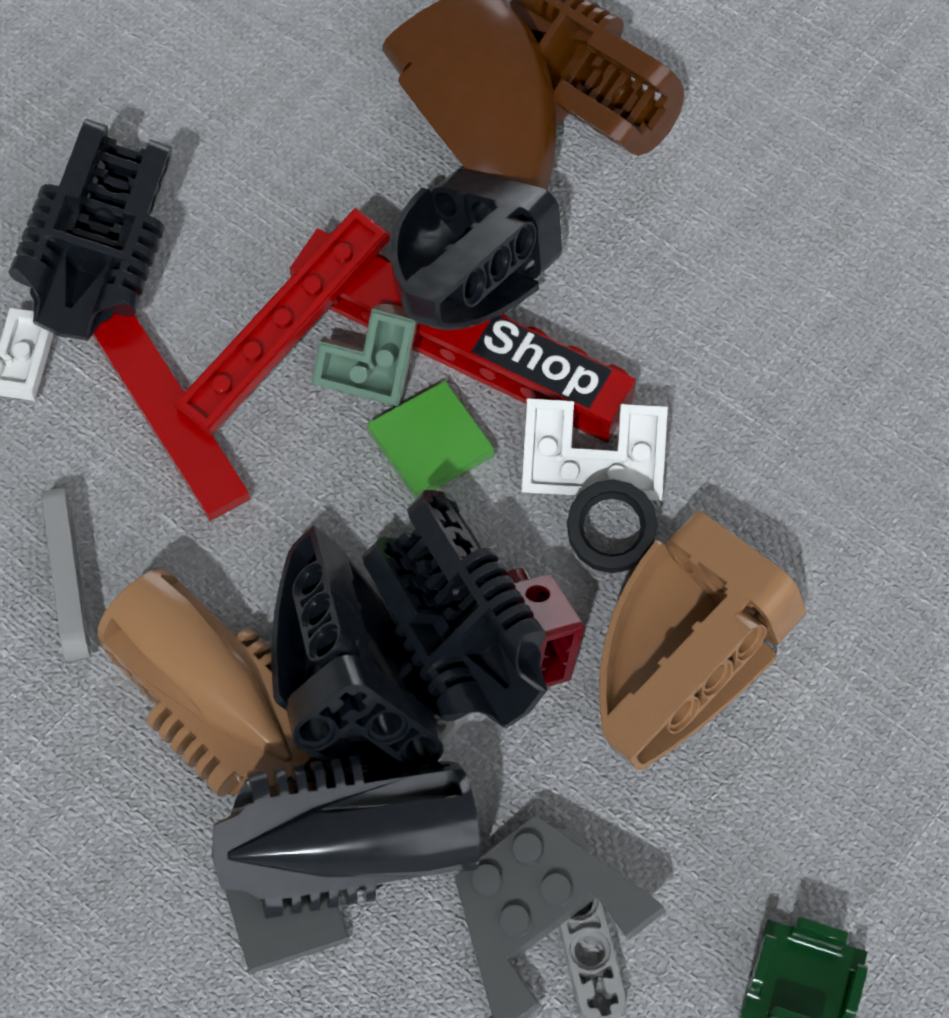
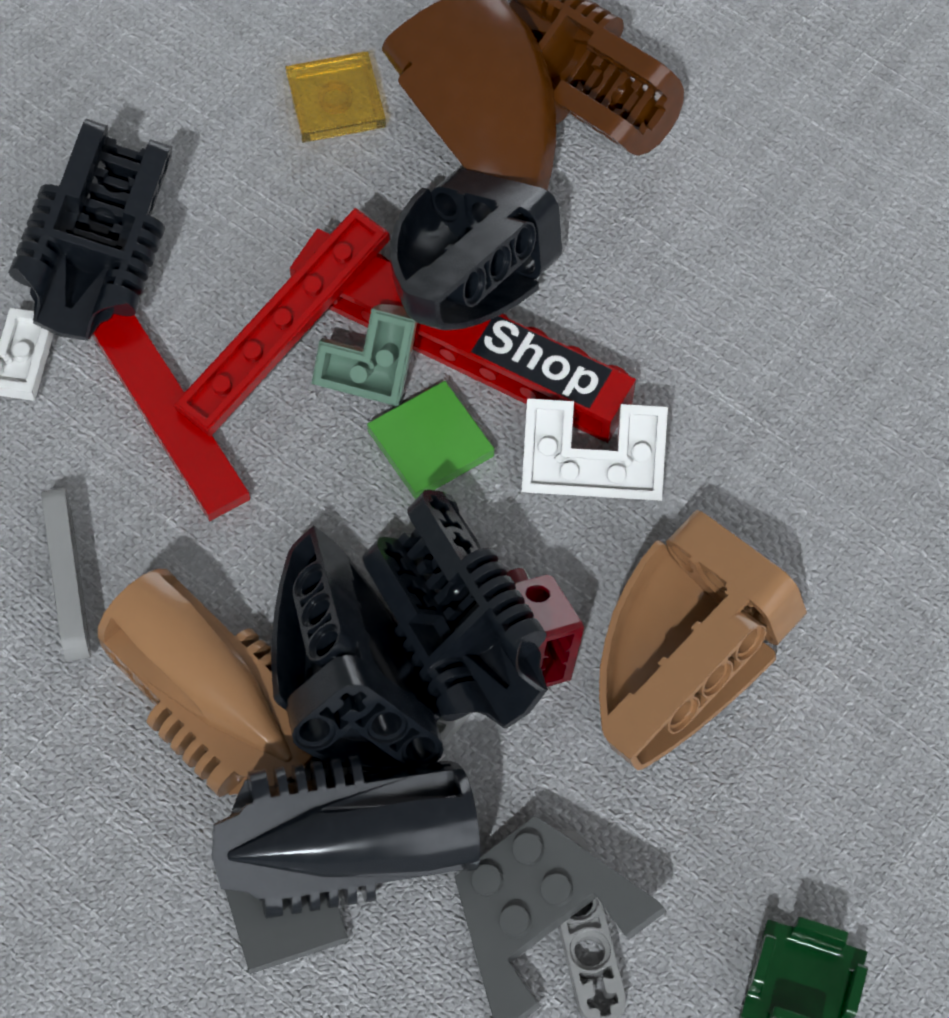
black tyre [567,479,658,573] -> none
none -> clear yellow tile [285,51,386,143]

